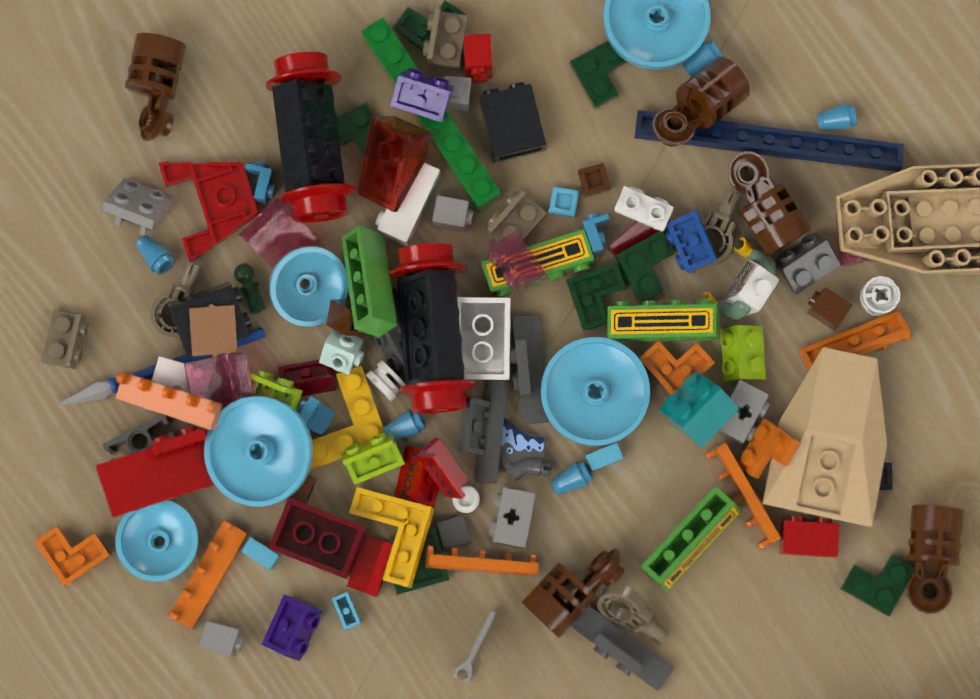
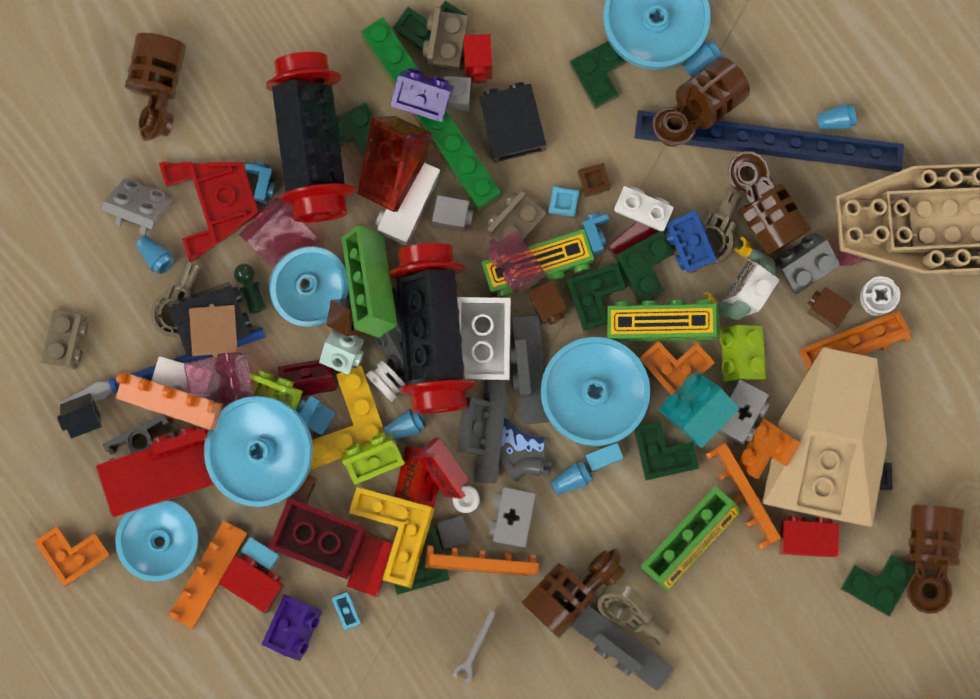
light grey brick [199,621,244,656] -> none
none -> black brick [57,393,102,439]
none -> red brick [218,555,285,613]
none -> reddish brown brick [528,280,567,325]
none -> dark green plate [634,421,699,481]

